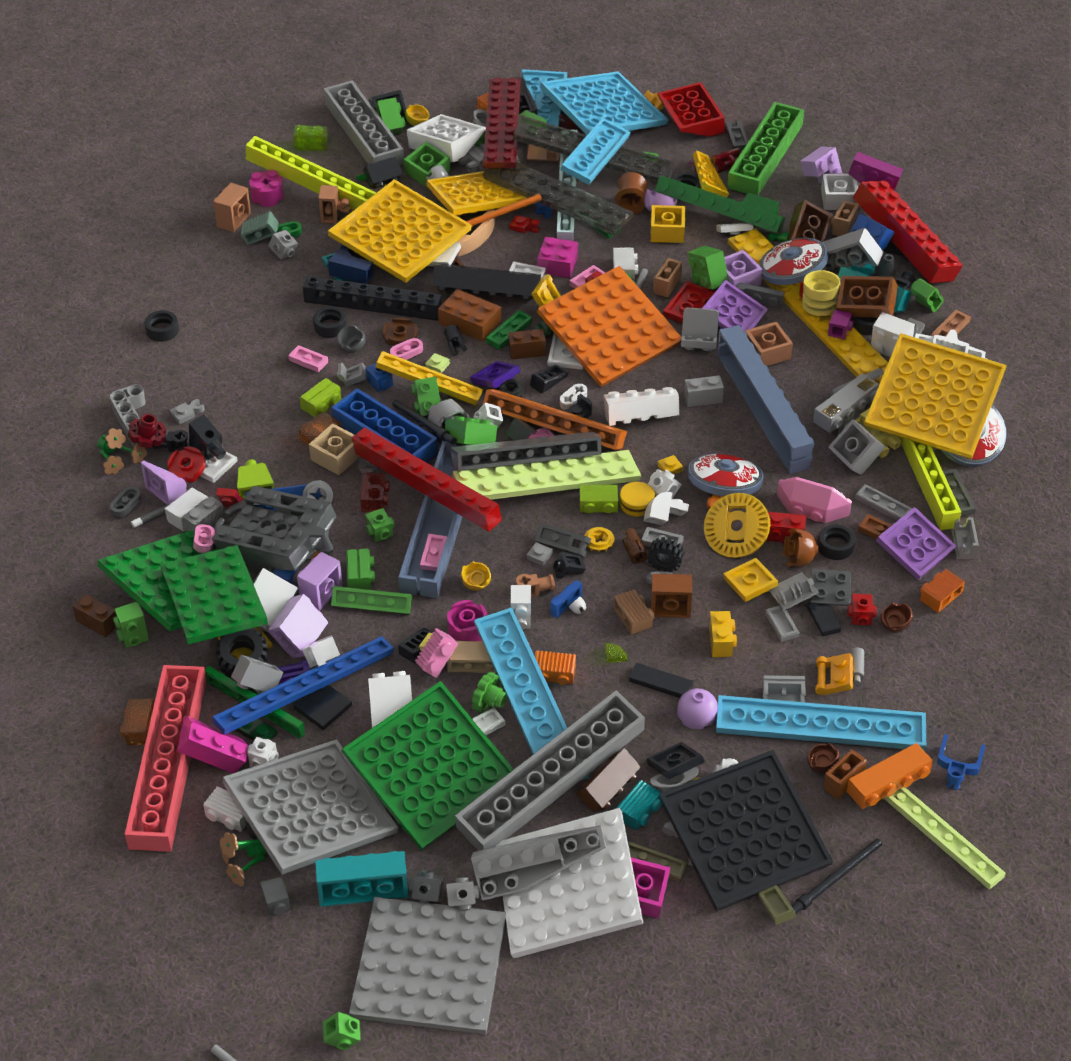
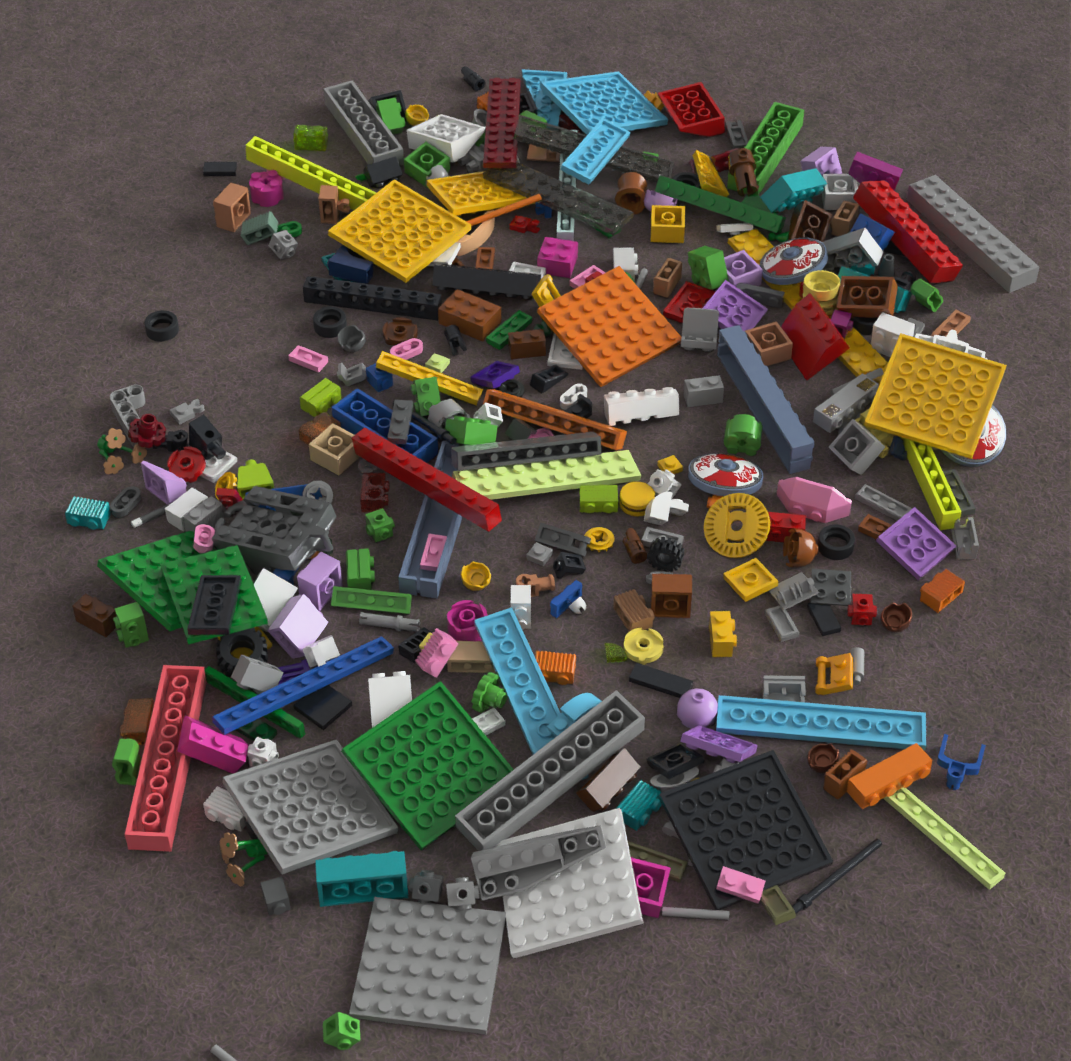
none -> teal brick [65,496,111,530]
none -> bright green brick [112,739,142,785]
none -> black tile [187,575,242,635]
none -> black tile [203,162,237,176]
none -> yellow gear [215,472,237,500]
none -> light grey pin [359,612,420,632]
none -> dark grey plate [388,400,413,445]
none -> black hinge [461,66,486,91]
none -> dark orange plate [476,247,495,269]
none -> medium azure arch [547,693,602,737]
none -> light yellow plate [623,628,664,665]
none -> light grey bar [662,907,729,920]
none -> medium lavender plate [680,725,758,764]
none -> bright pink plate [716,866,765,904]
none -> bright green brick [724,414,763,456]
none -> reddish brown piece [728,148,759,197]
none -> teal brick [761,168,828,213]
none -> red slope [781,293,850,380]
none -> dark blue tile [889,436,907,461]
none -> light grey brick [907,175,1039,293]

